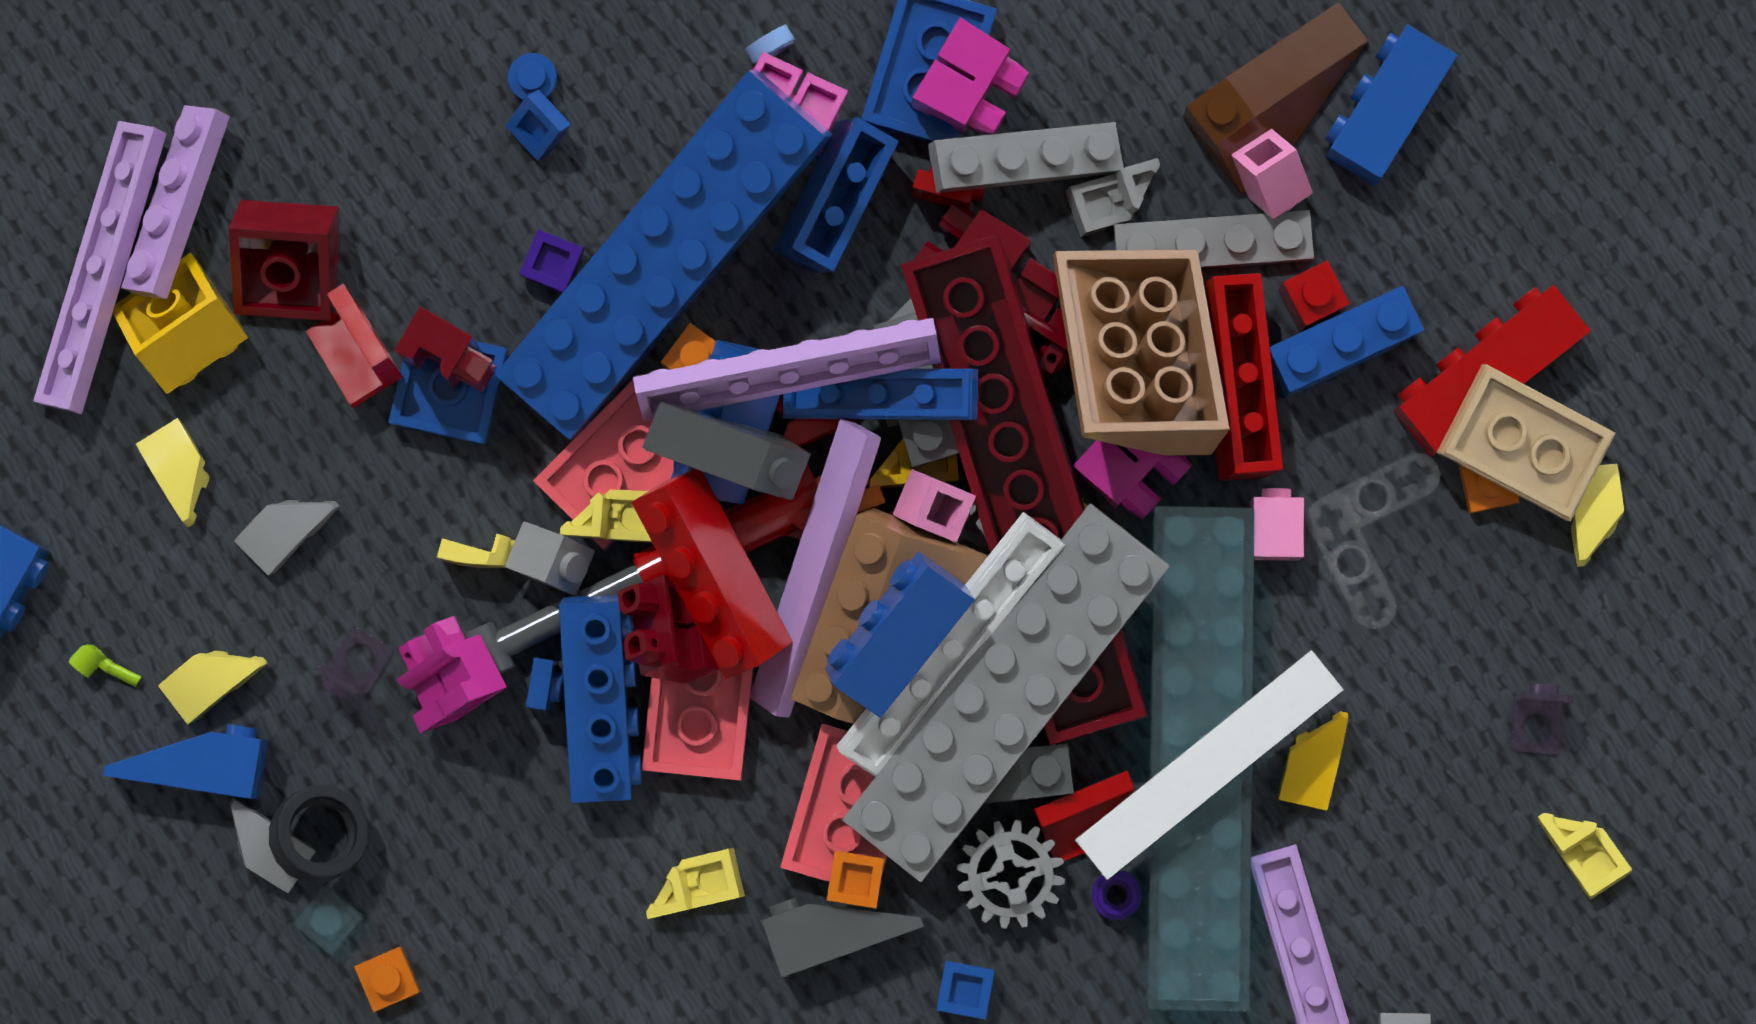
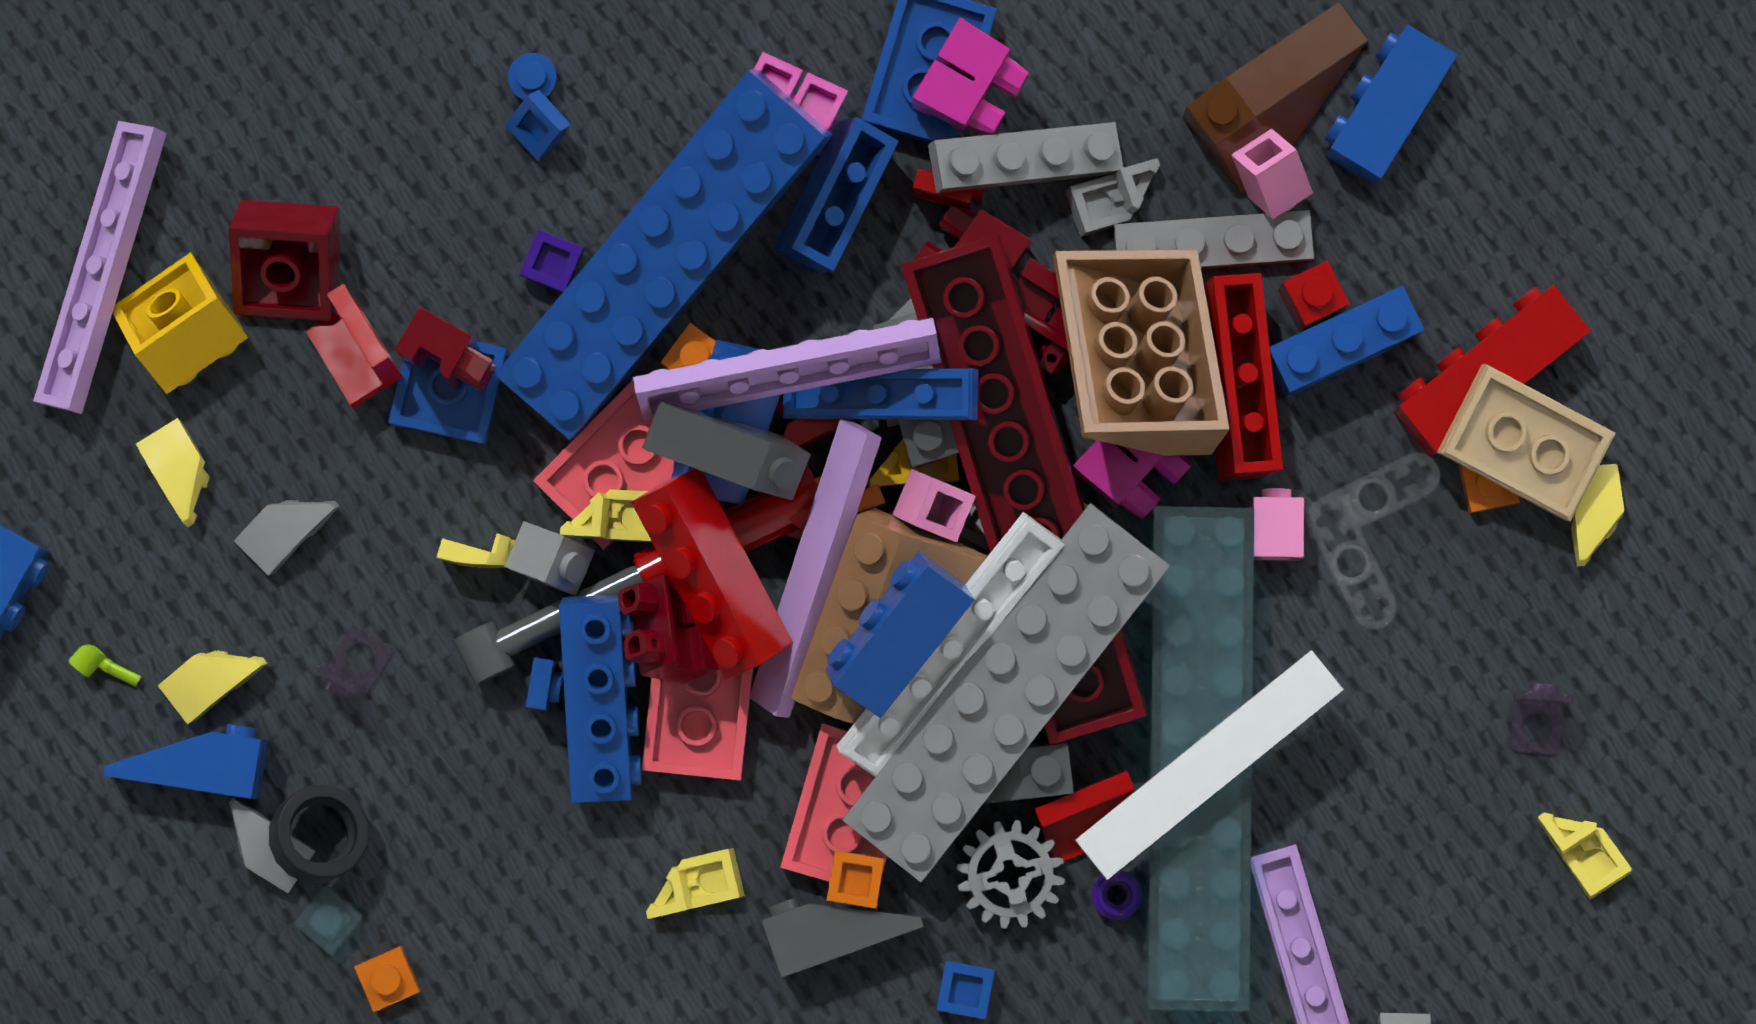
lavender plate [121,105,230,300] -> none
dark pink hips [396,616,507,734] -> none
light blue tile [745,25,795,65] -> none
yellow slope [1278,712,1349,811] -> none

